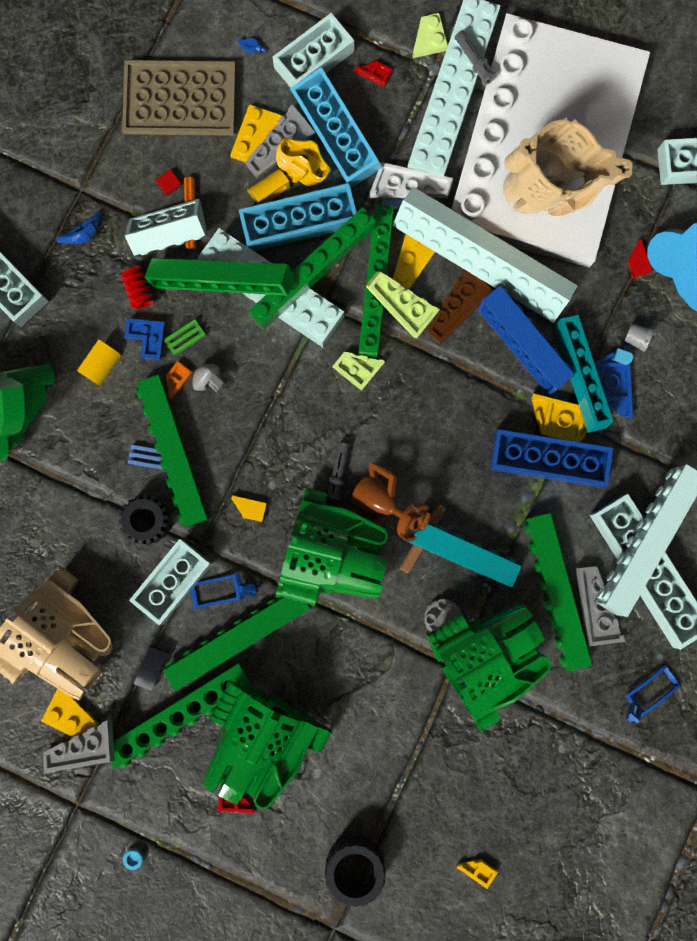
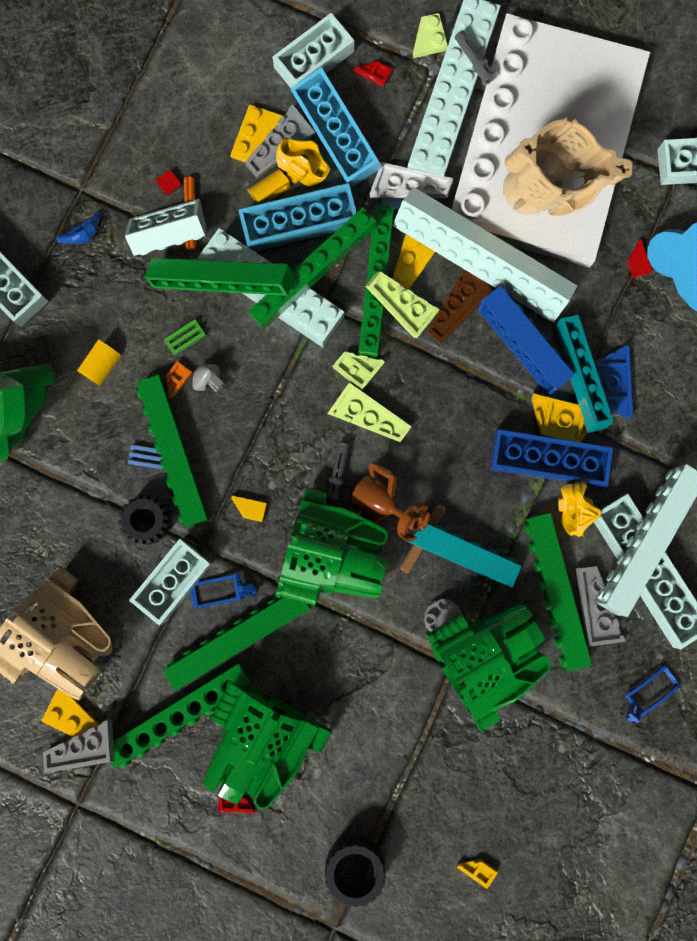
red piece [121,266,154,309] -> none
dark tan plate [122,60,236,136] -> none
medium azure tile [123,848,144,870] -> none
blue plate [124,318,165,360] -> none
black slope [134,645,168,691] -> none
blue piece [238,38,266,53] -> none
medium azure piece [613,348,633,365] -> none
light grey piece [624,324,655,352] -> none
none -> yellowish green wing [328,383,411,442]
none -> yellow piece [558,481,601,537]

